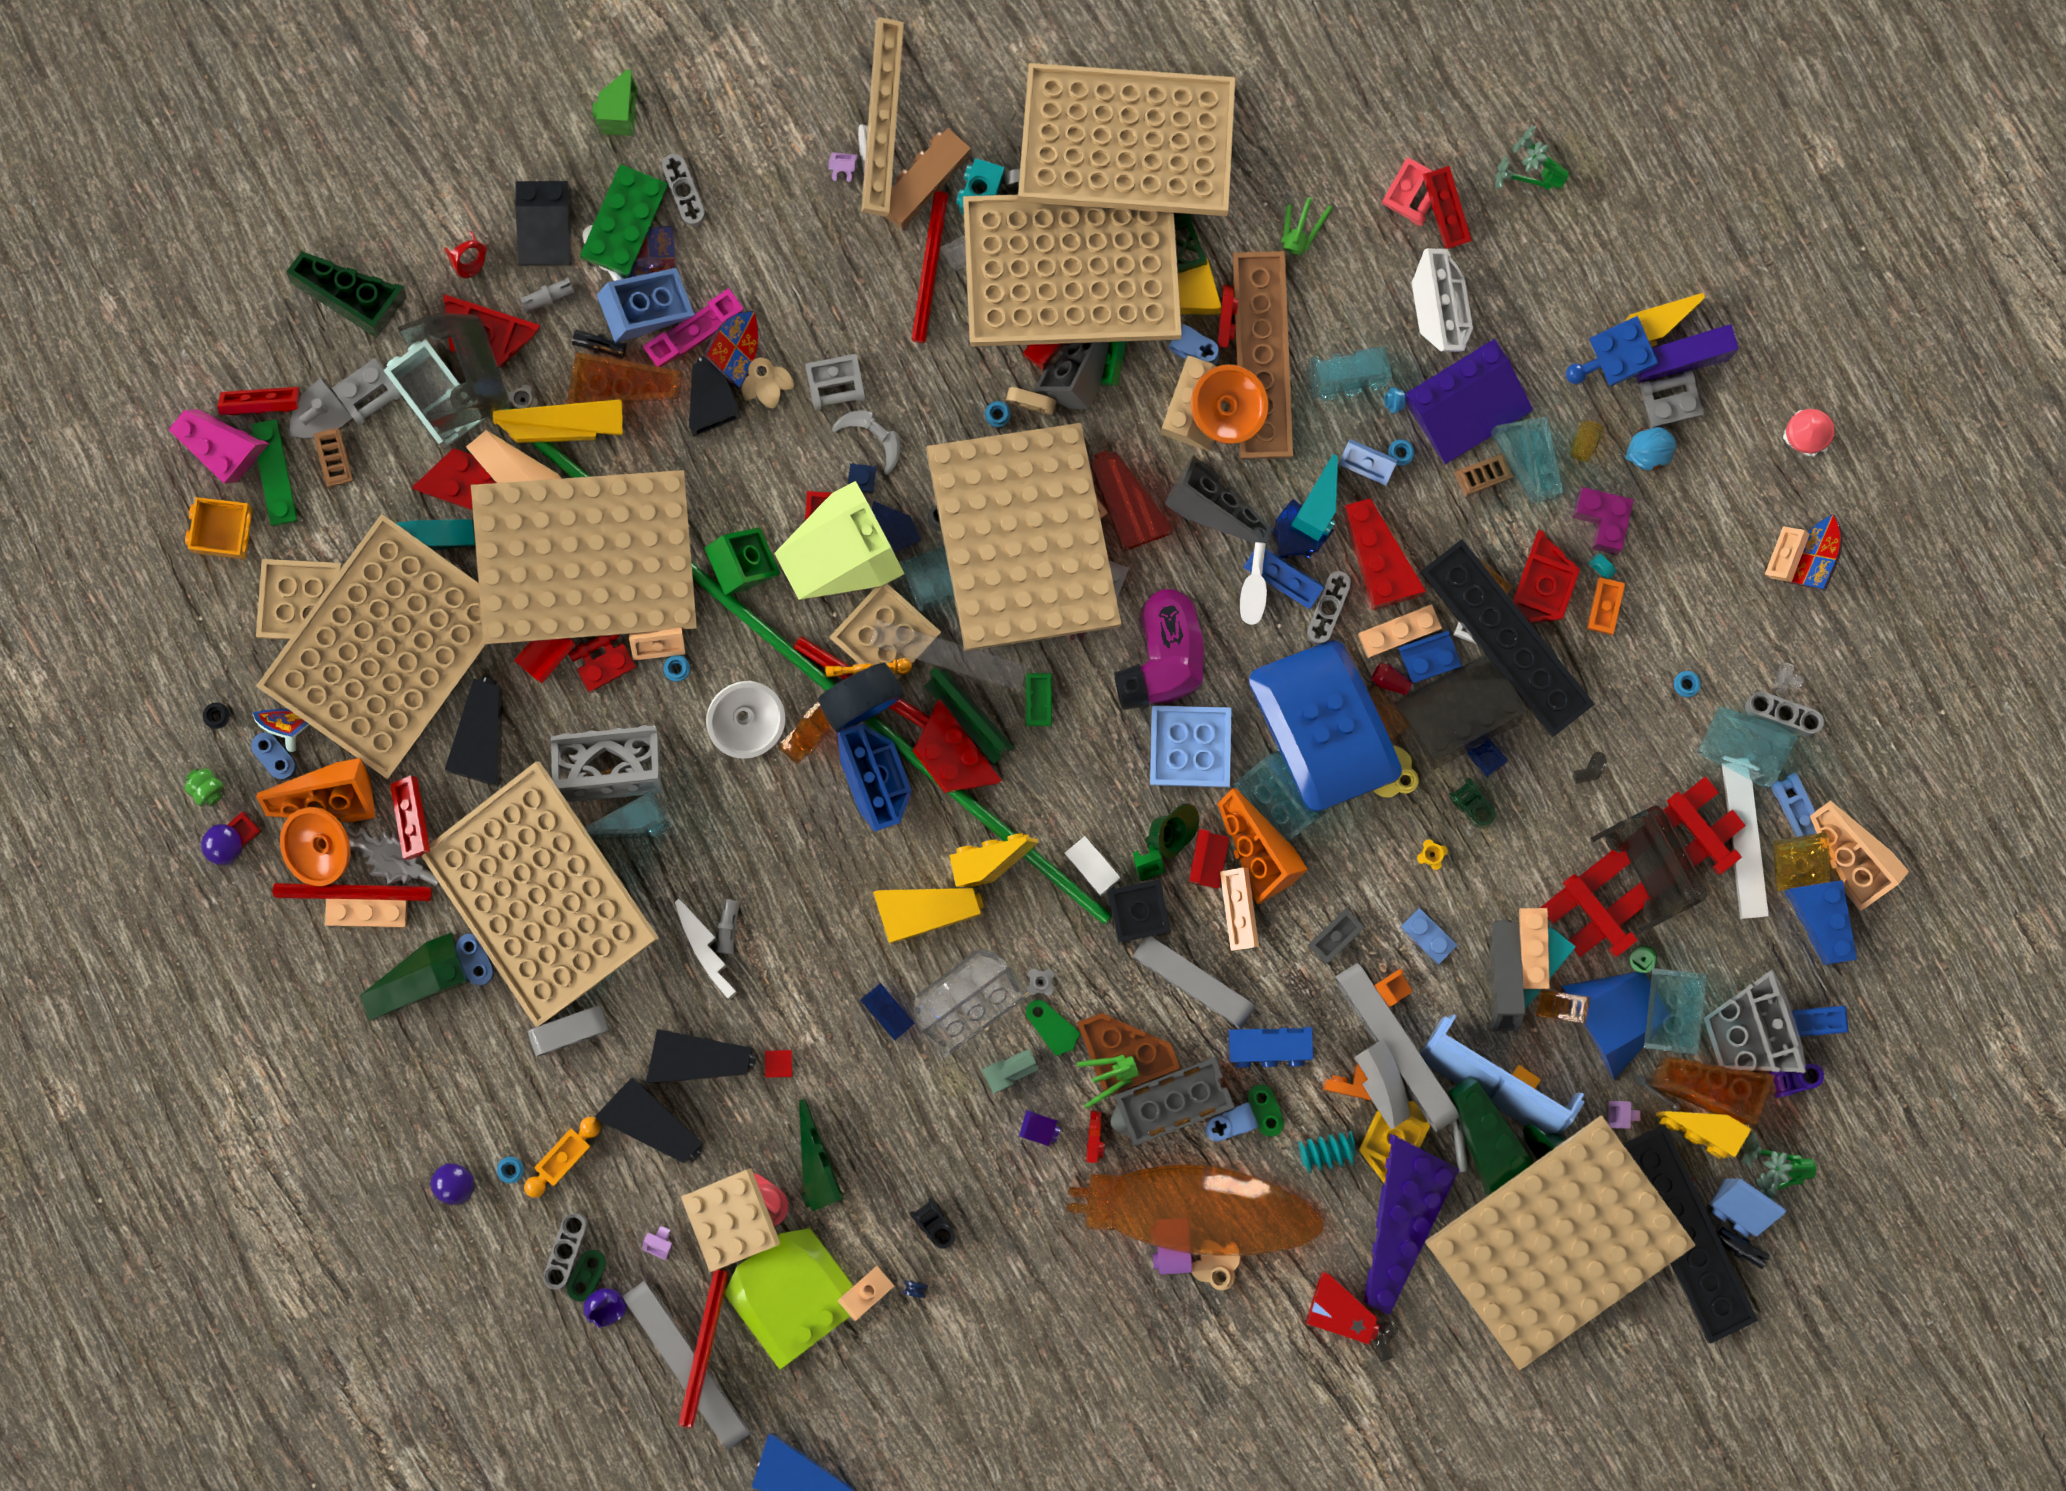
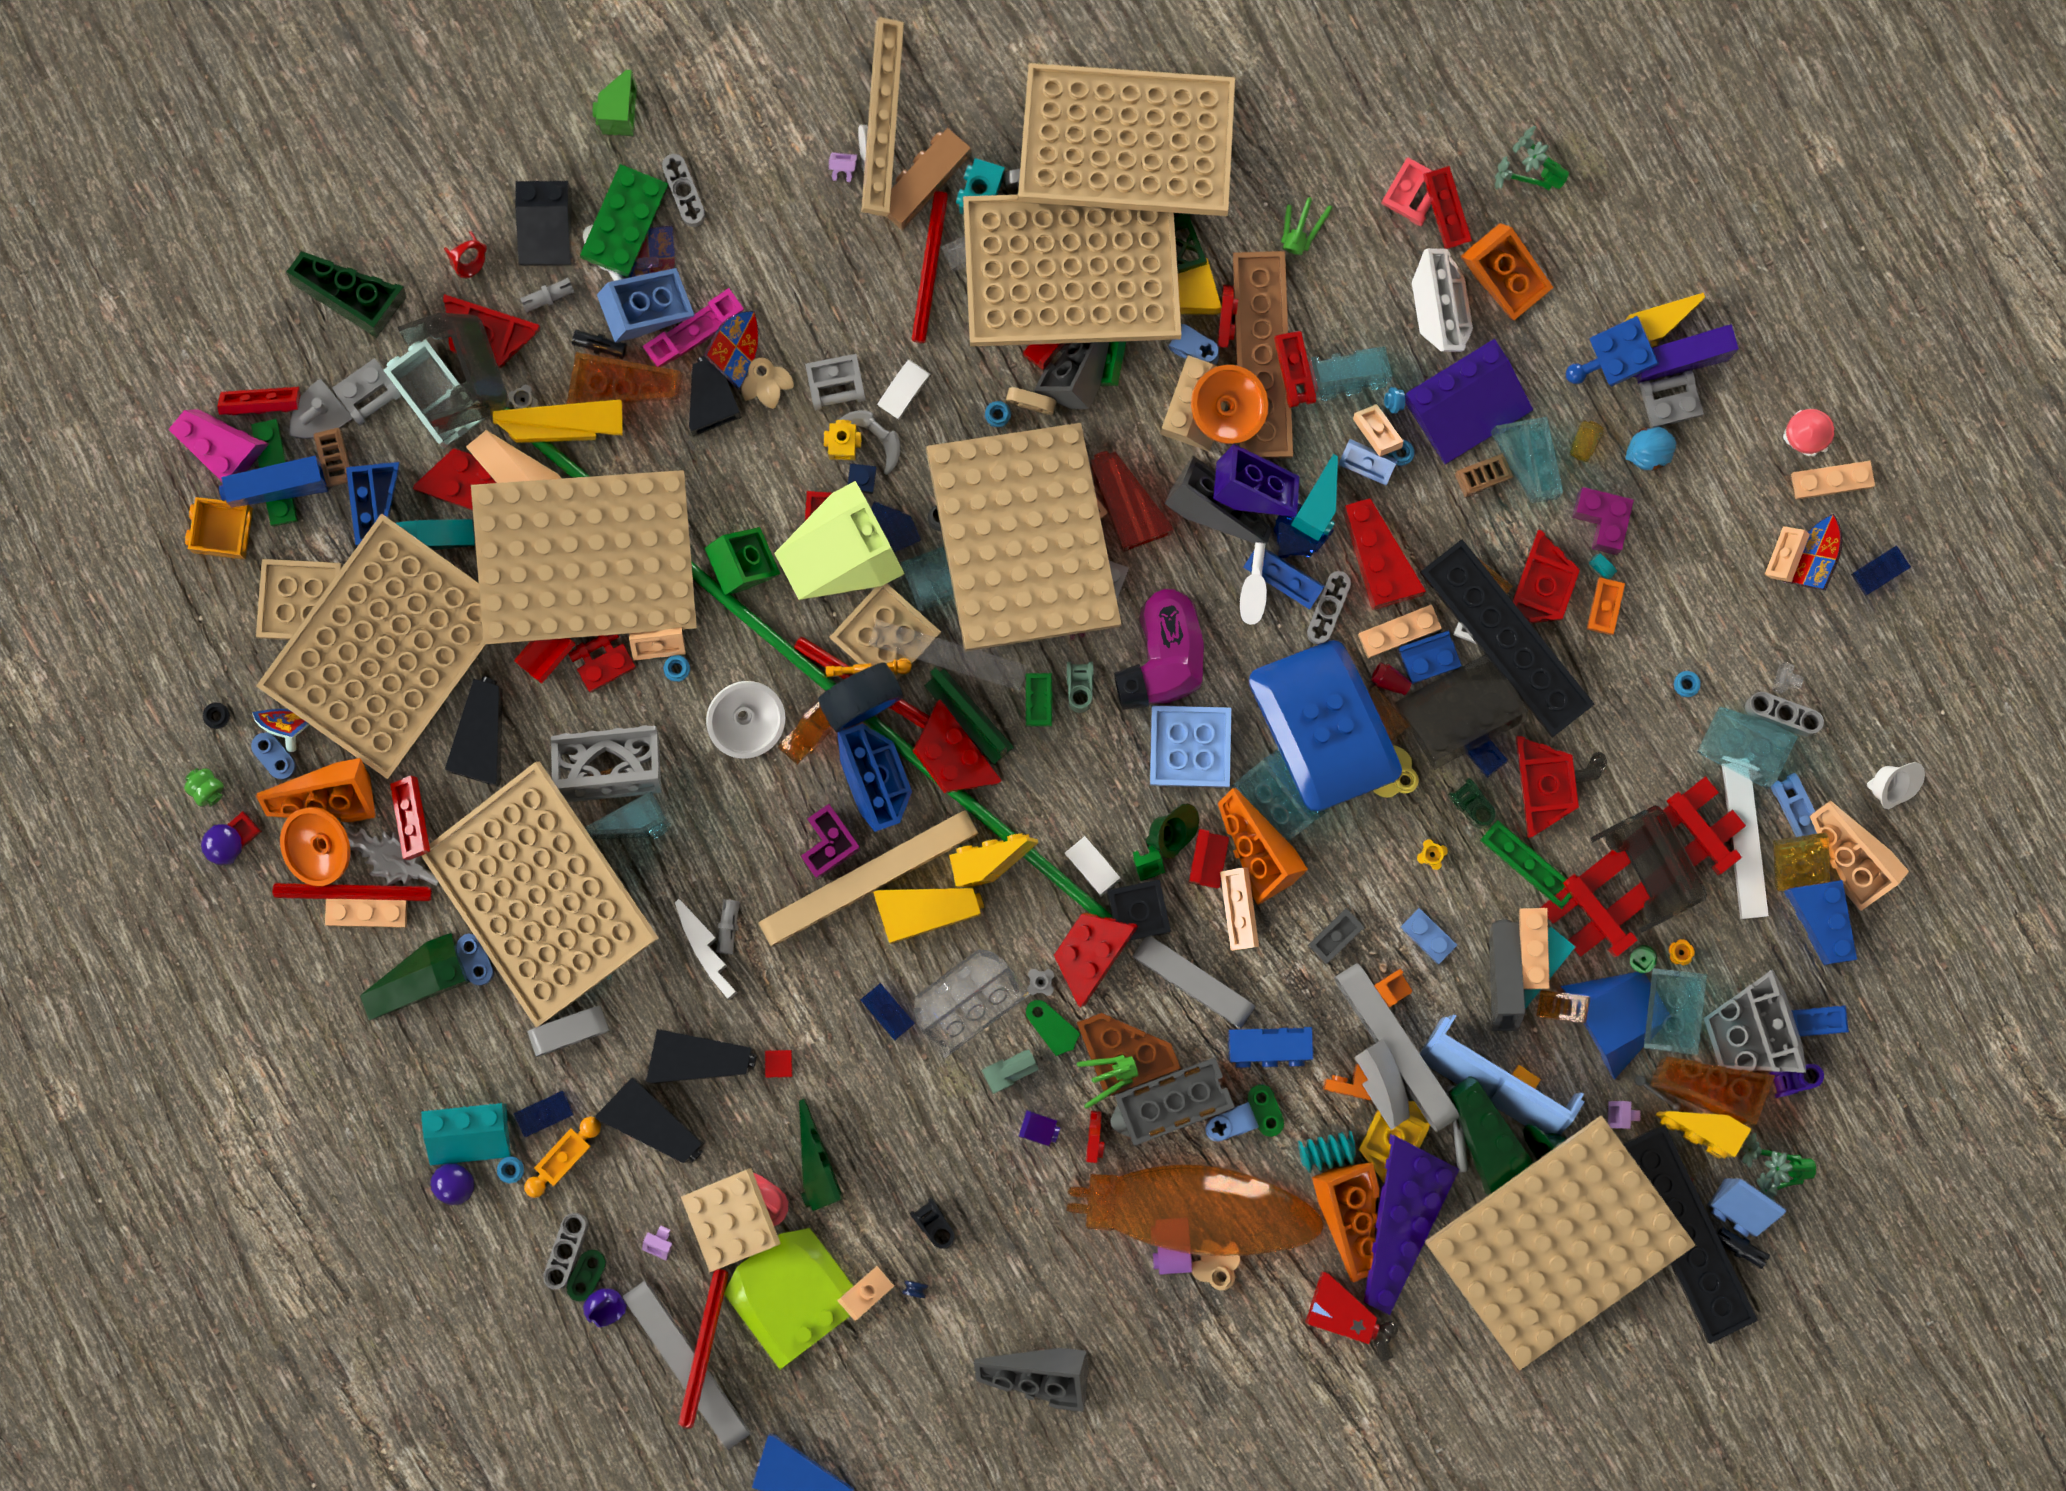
none -> blue slope [219,455,329,508]
none -> blue wedge [346,462,399,548]
none -> teal slope [421,1103,511,1166]
none -> clear blue plate [513,1091,574,1138]
none -> tan beam [758,810,979,947]
none -> magenta brick [801,804,861,880]
none -> yellow brick [824,420,862,461]
none -> white slope [877,359,930,419]
none -> dark grey wedge [974,1348,1088,1412]
none -> red wing [1054,912,1139,1007]
none -> sand green piece [1067,661,1093,713]
none -> dark purple slope [1213,444,1300,517]
none -> red plate [1274,331,1316,408]
none -> orange wedge [1312,1163,1379,1282]
none -> light nougat plate [1353,404,1403,457]
none -> orange slope [1460,223,1554,321]
none -> green tile [1480,820,1572,909]
none -> red wing [1515,736,1579,838]
none -> light orange plate [1668,939,1695,966]
none -> light nougat plate [1791,461,1875,500]
none -> clear blue plate [1851,545,1911,596]
none -> white piece [1867,762,1925,809]

